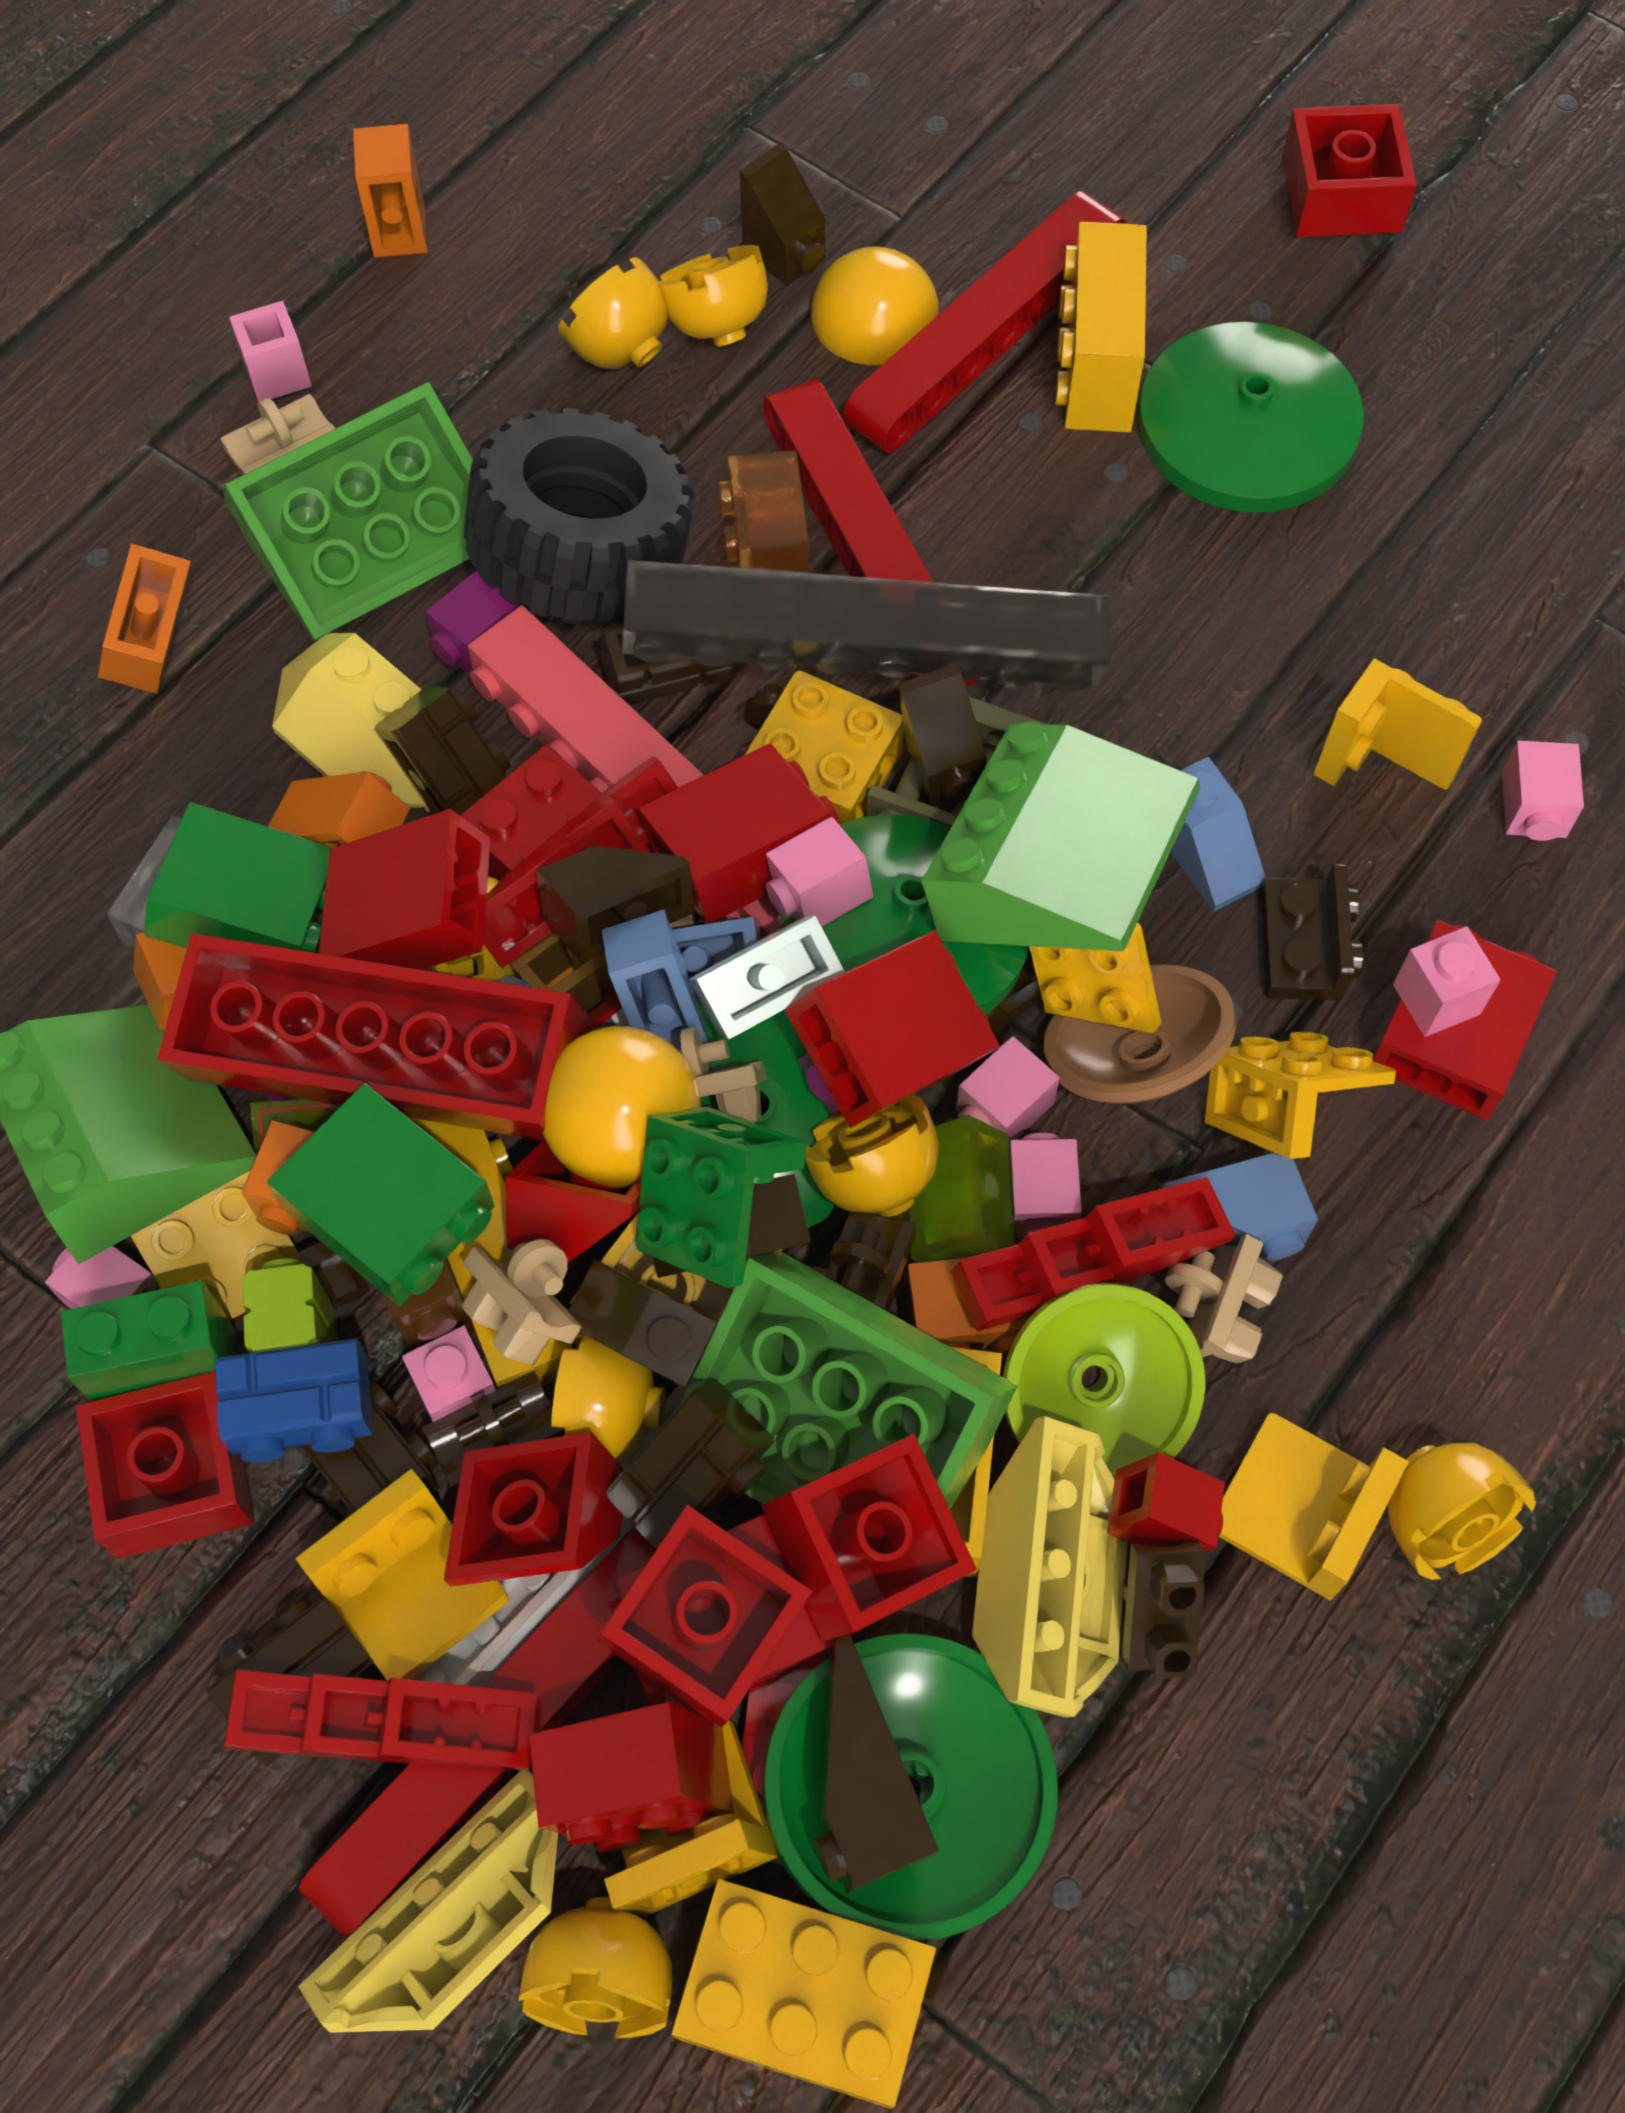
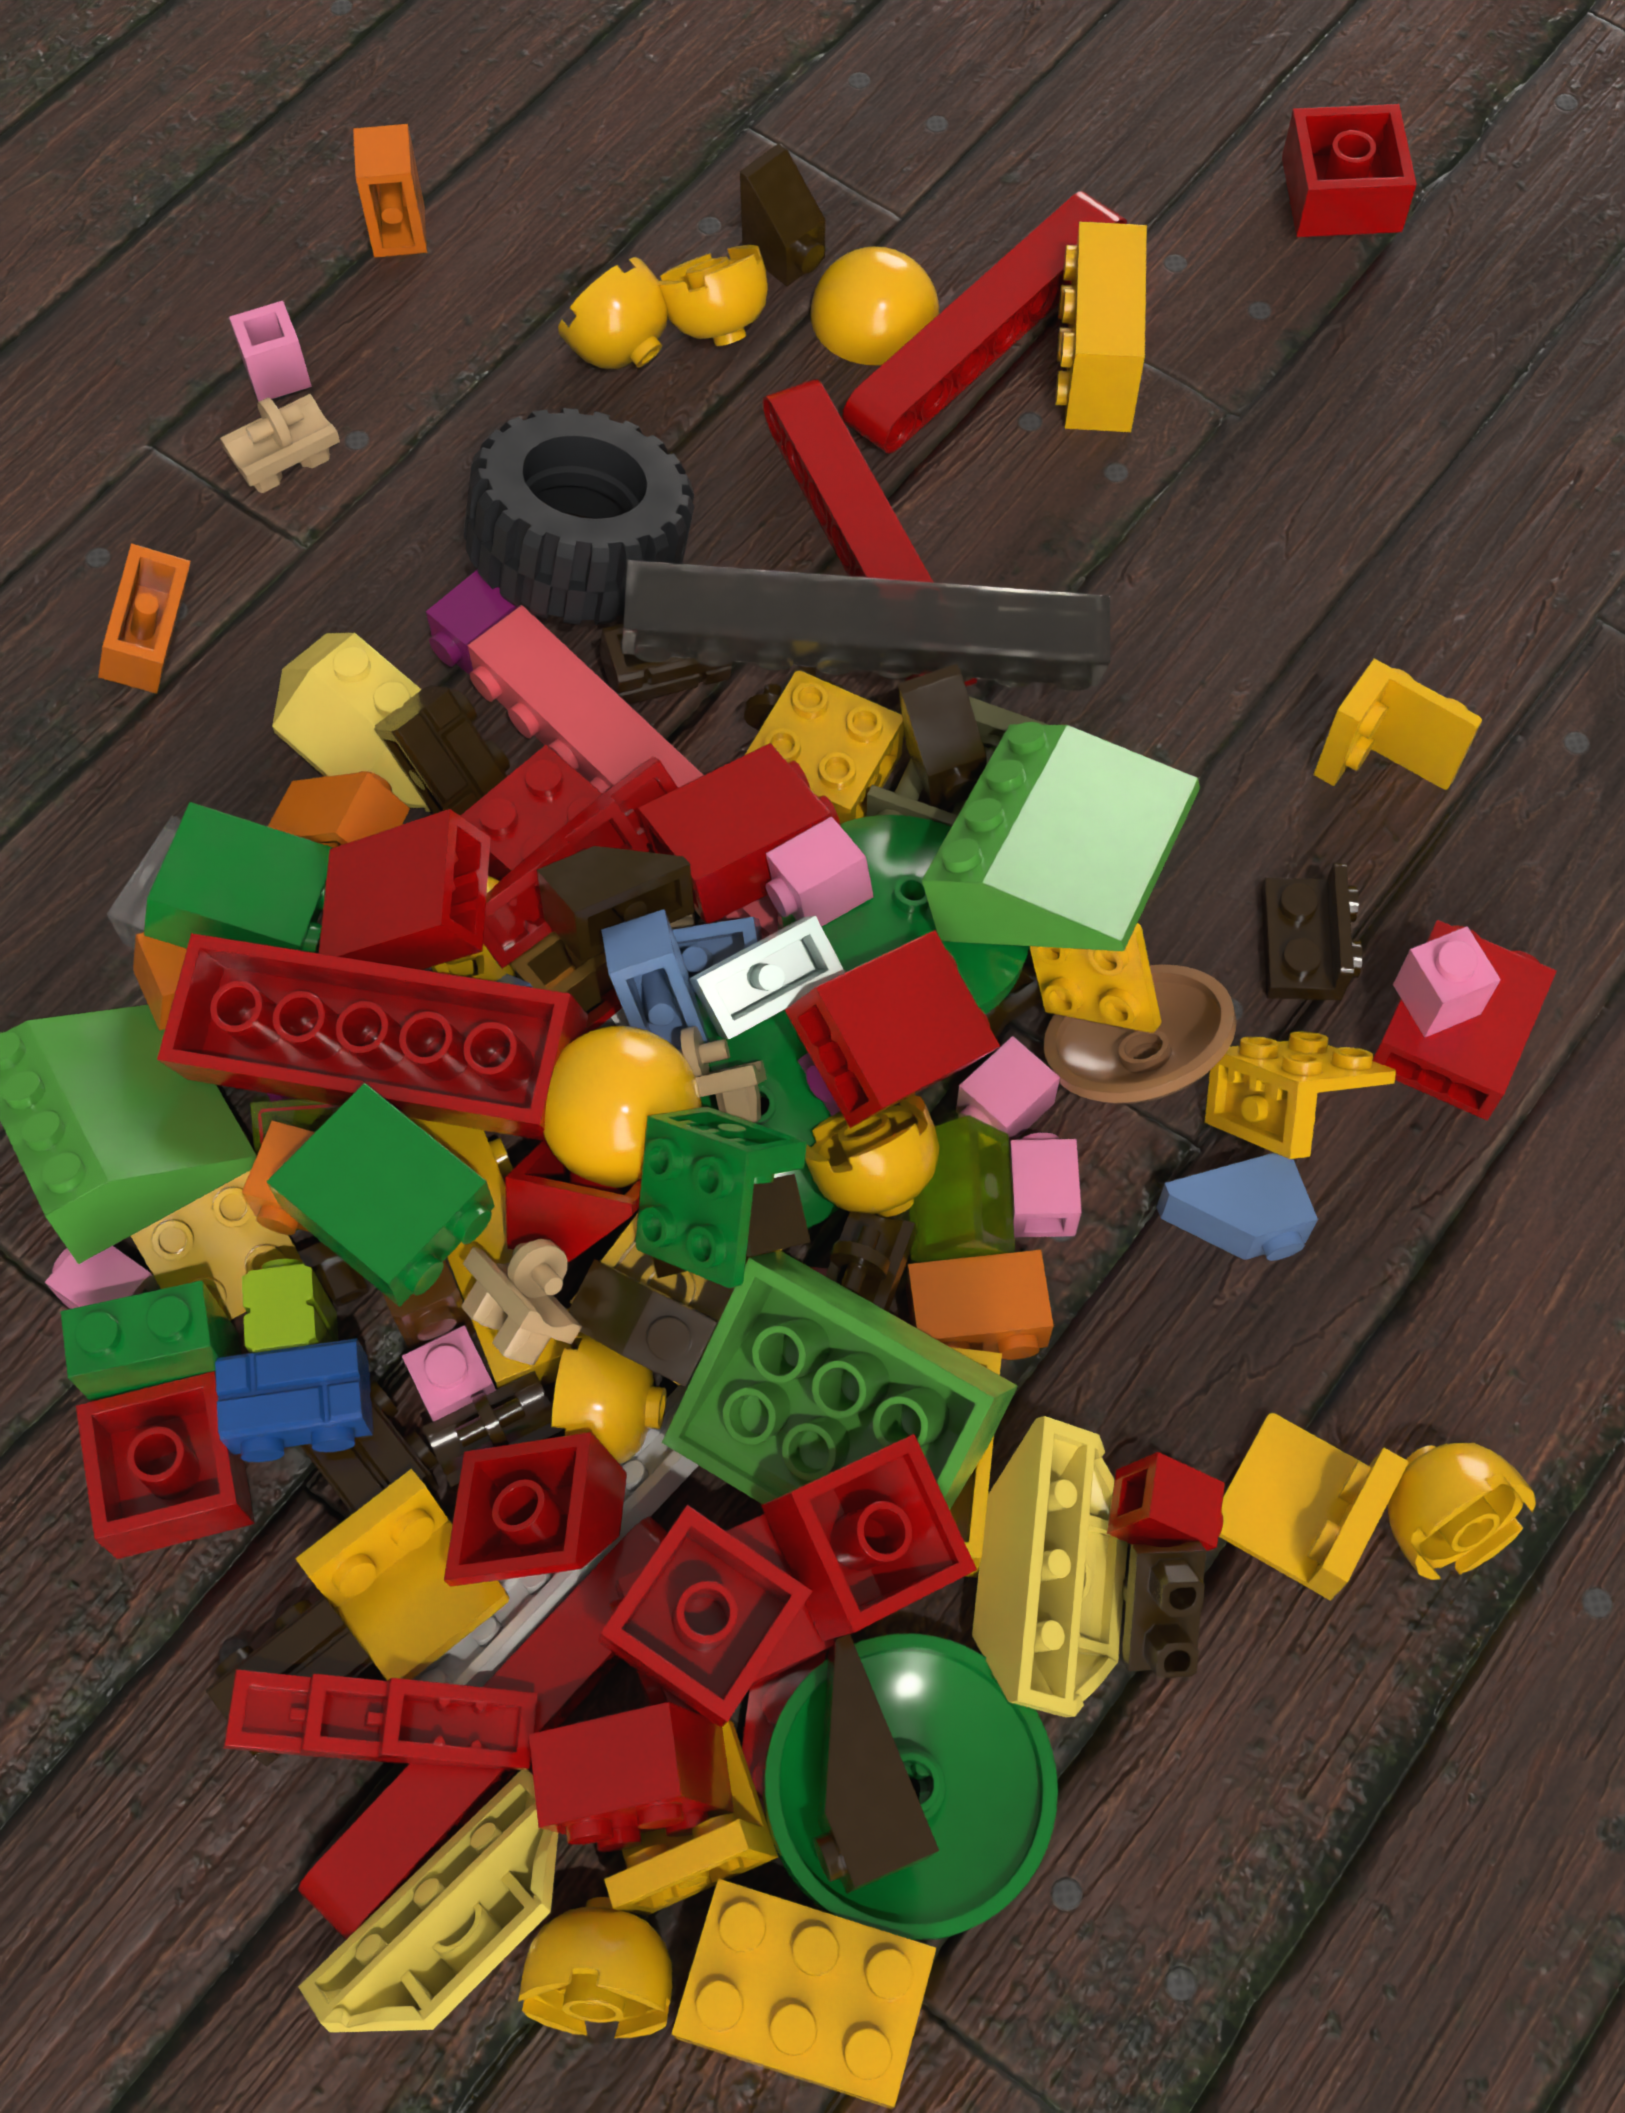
bright green slope [224,382,473,642] -> none
dark brown brick [606,1382,775,1550] -> none
clear orange brick [719,450,809,584] -> none
red slope [951,1177,1236,1332] -> none
lime dish [1003,1283,1205,1480] -> none
green dish [1138,322,1364,513] -> none
tan hips [1165,1234,1283,1364] -> none
medium blue slope [1171,757,1265,912] -> none
bright pink brick [1502,741,1584,841] -> none

